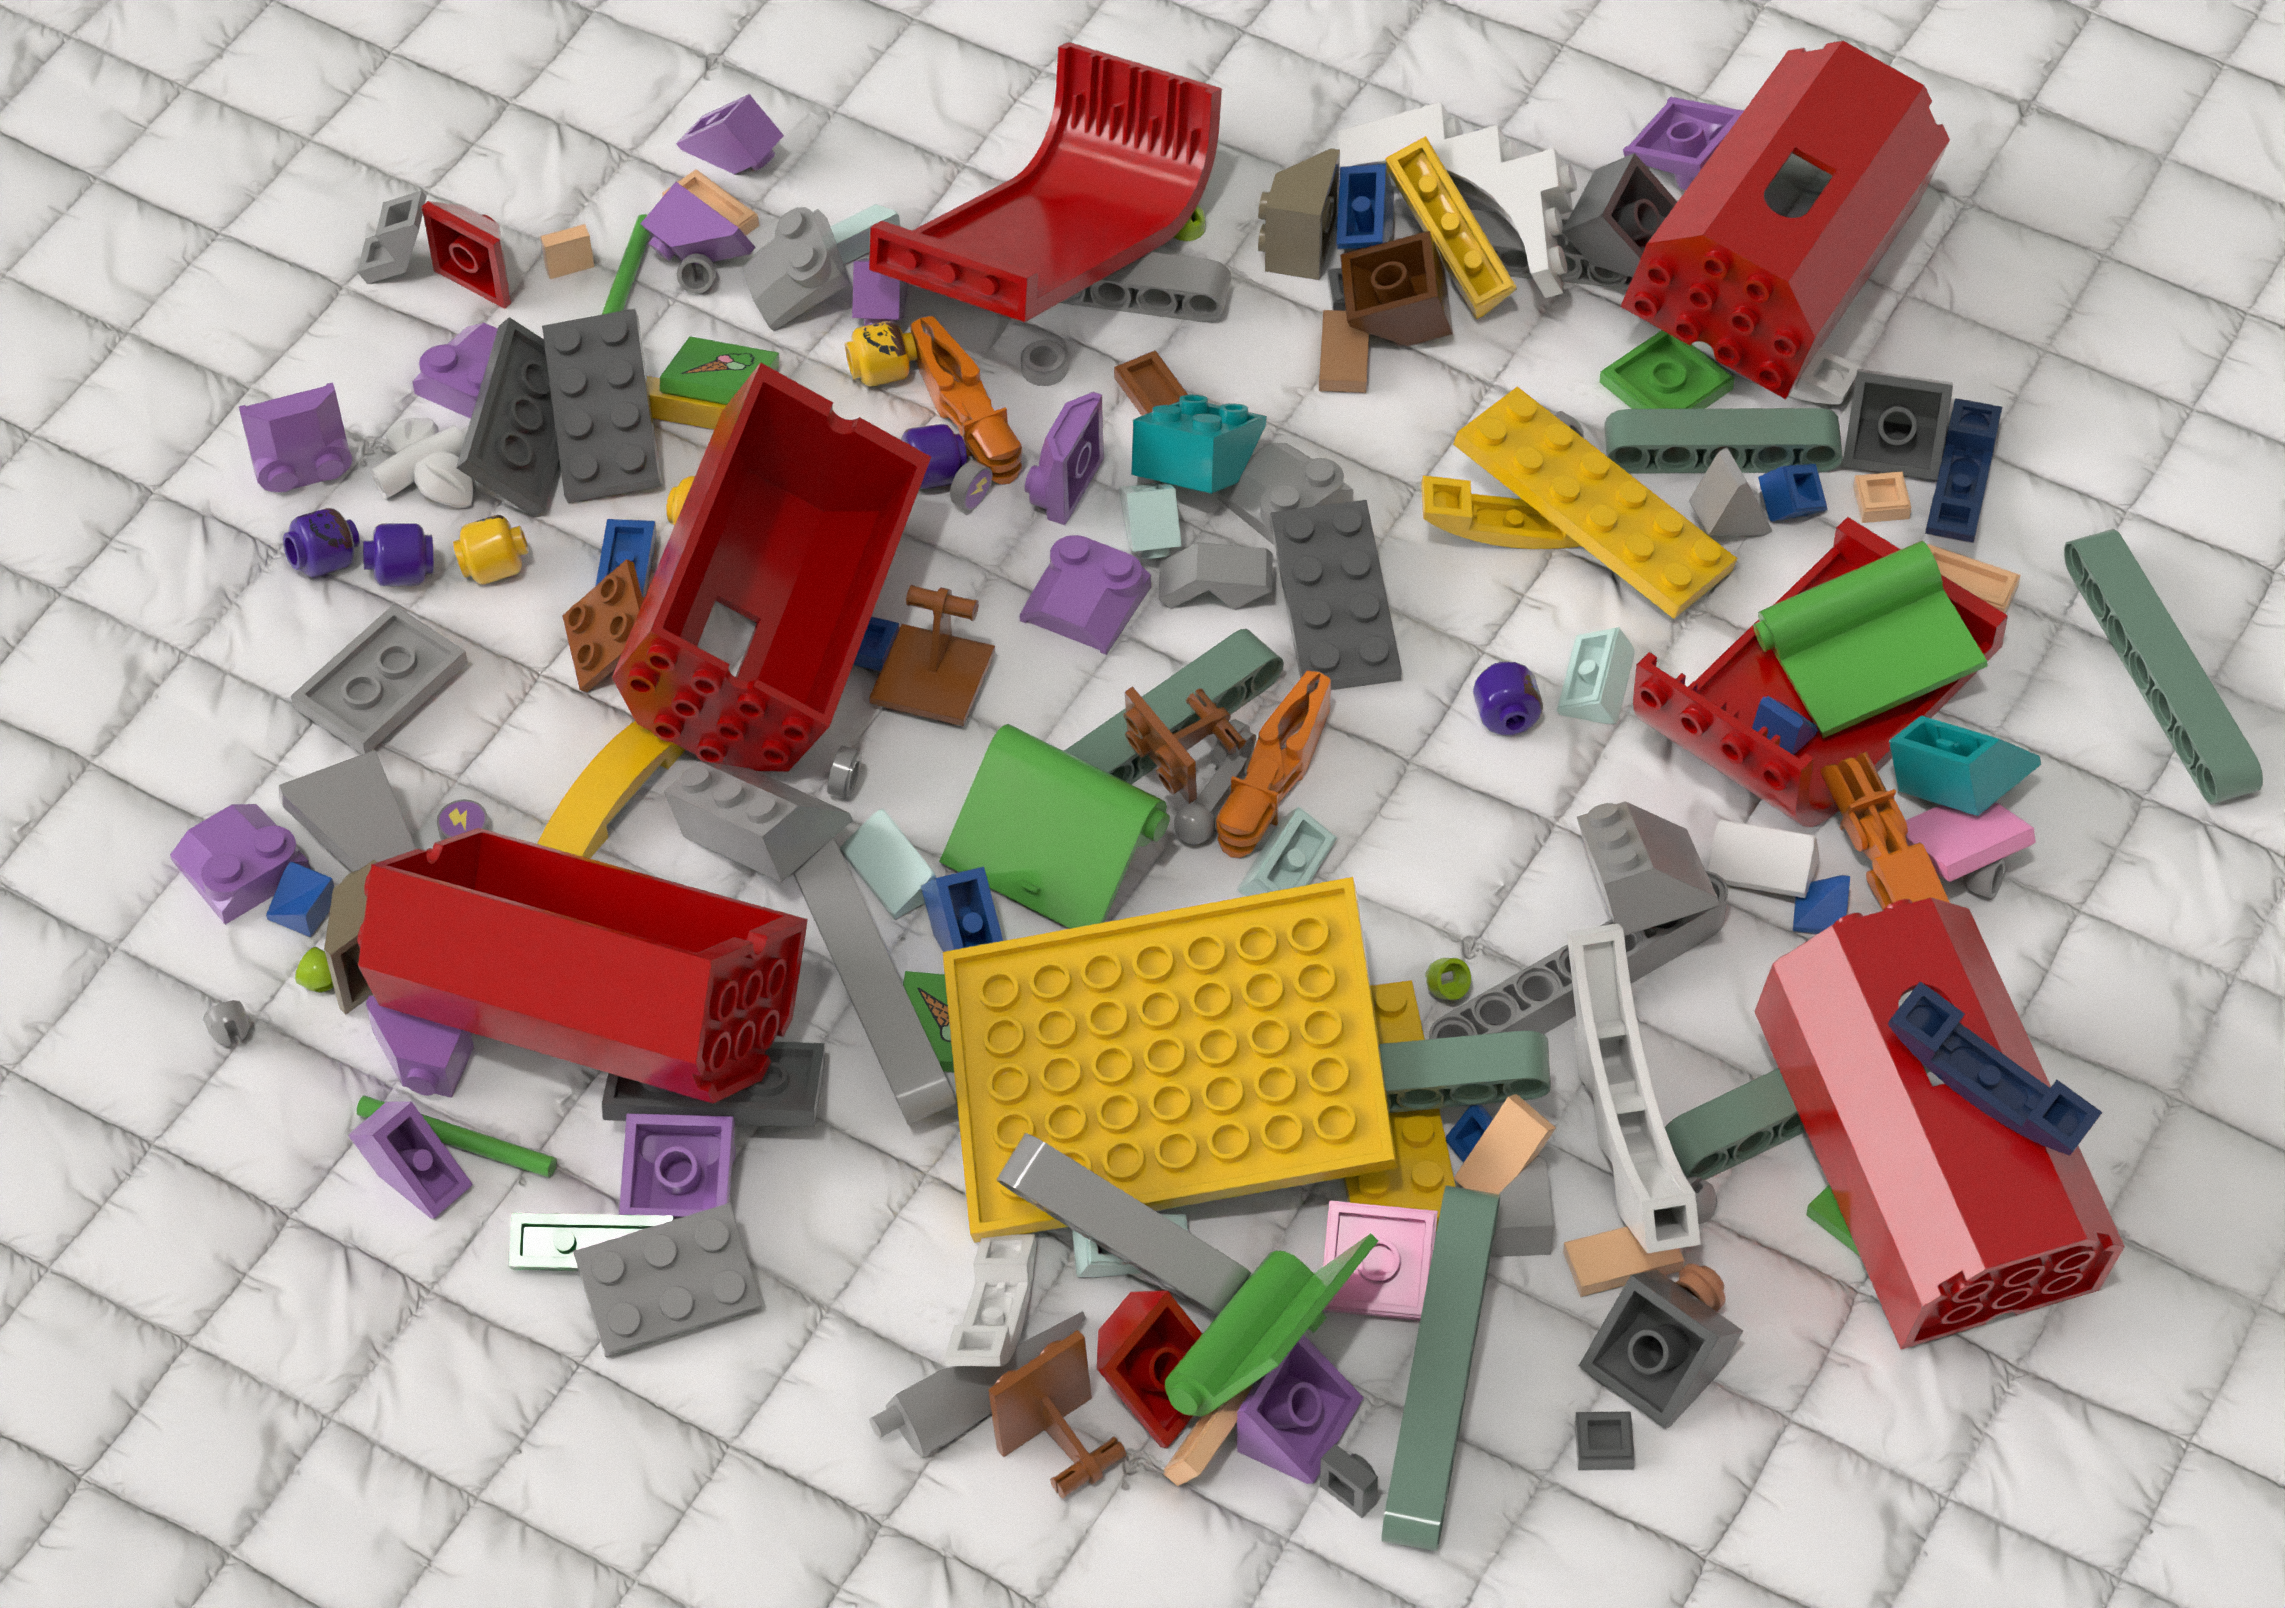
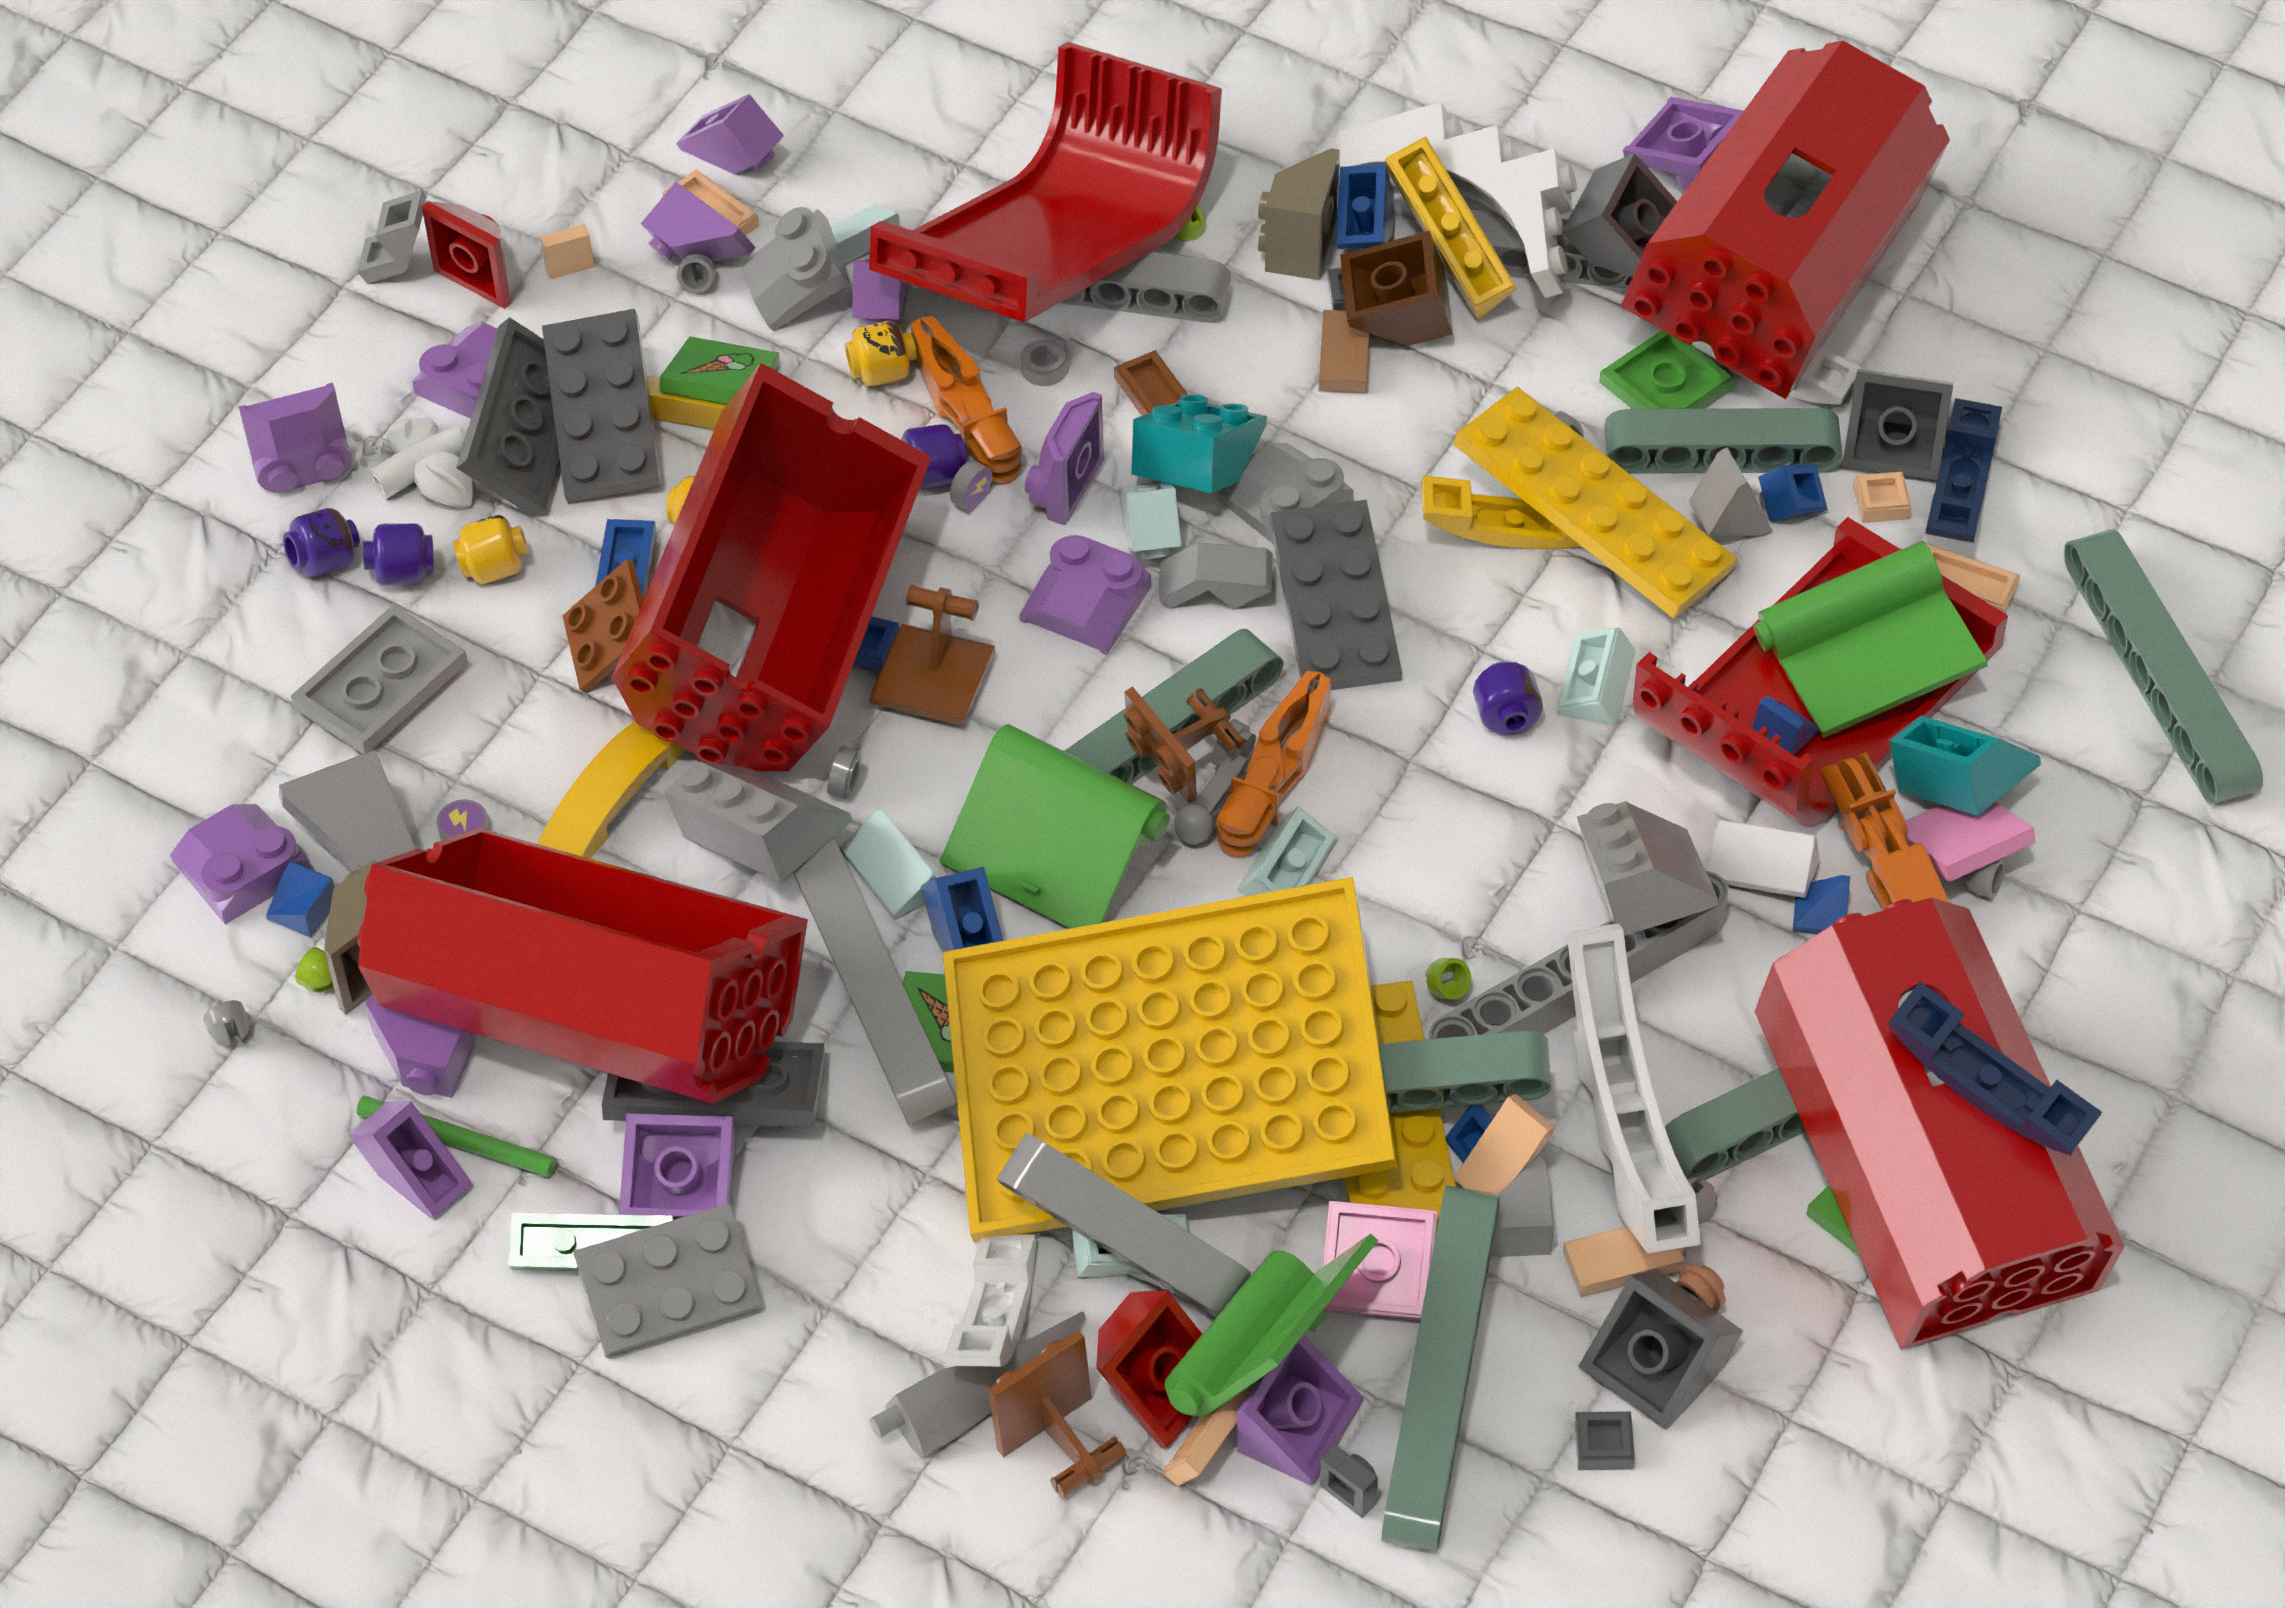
bright green bar [601,214,650,315] -> none

